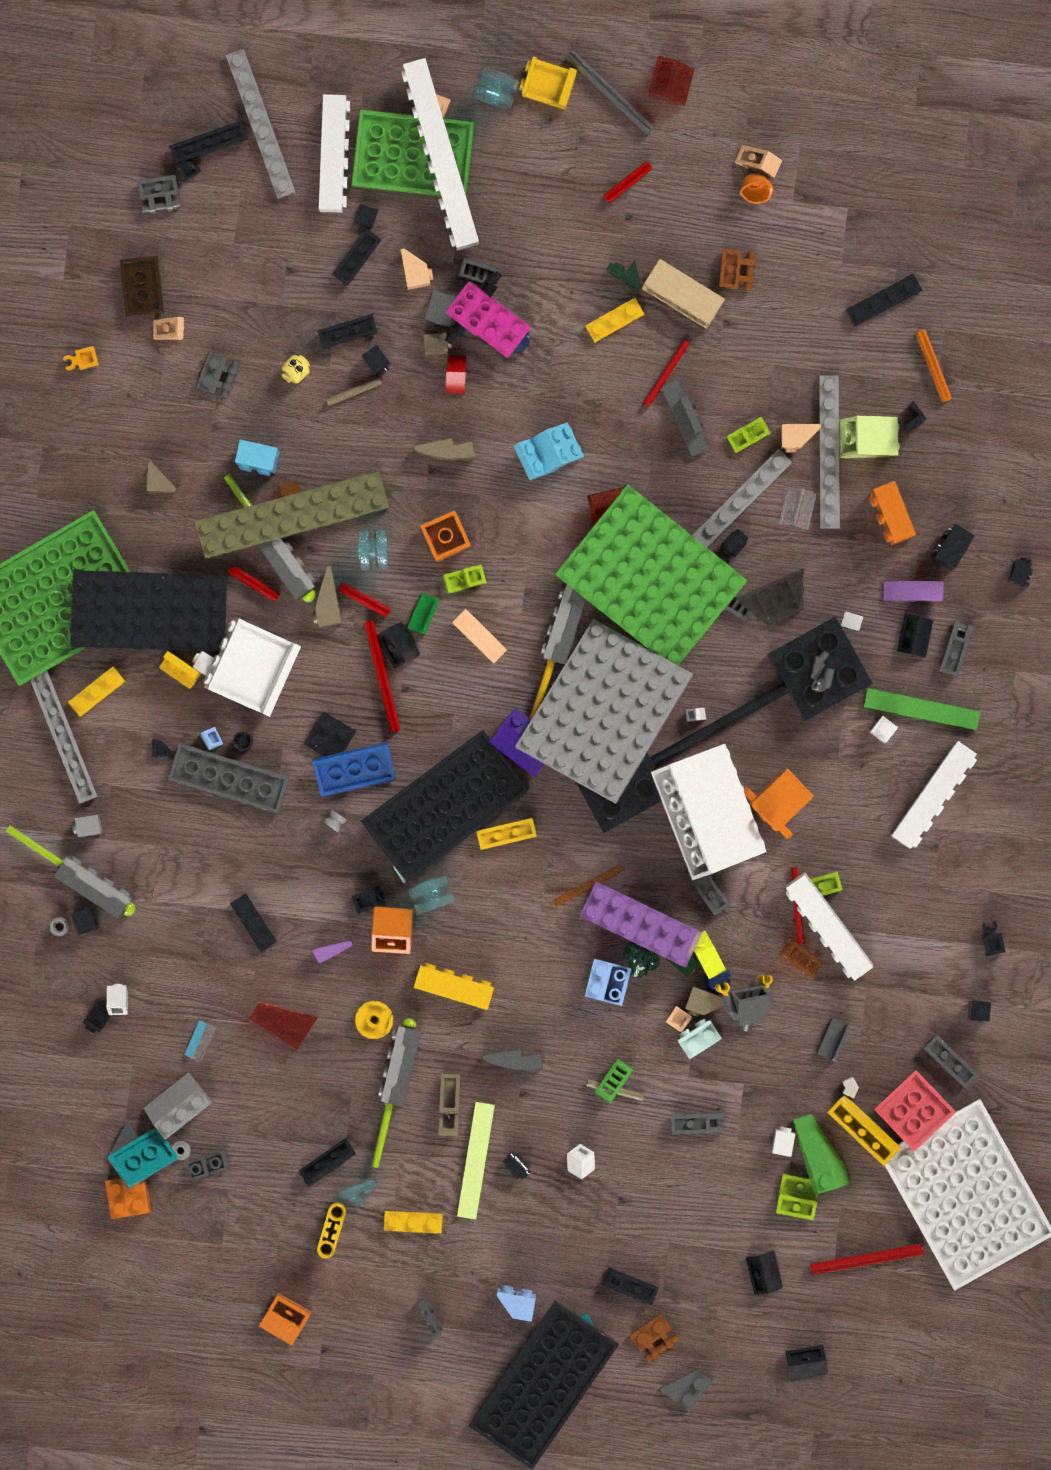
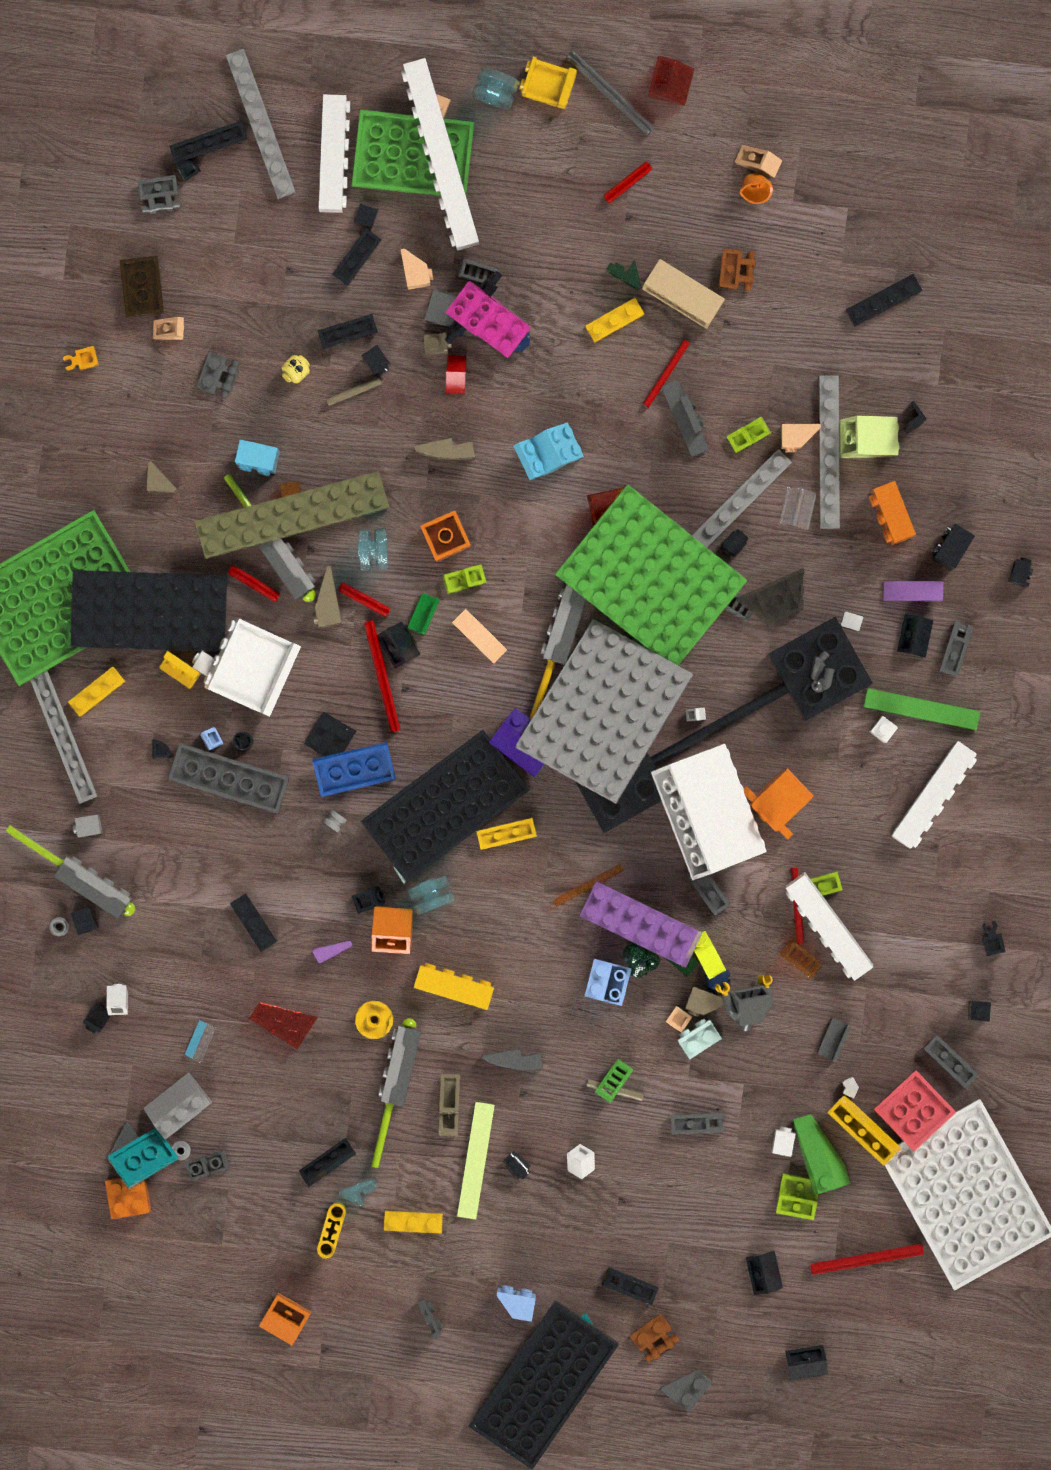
orange axle [916,329,951,402] -> none

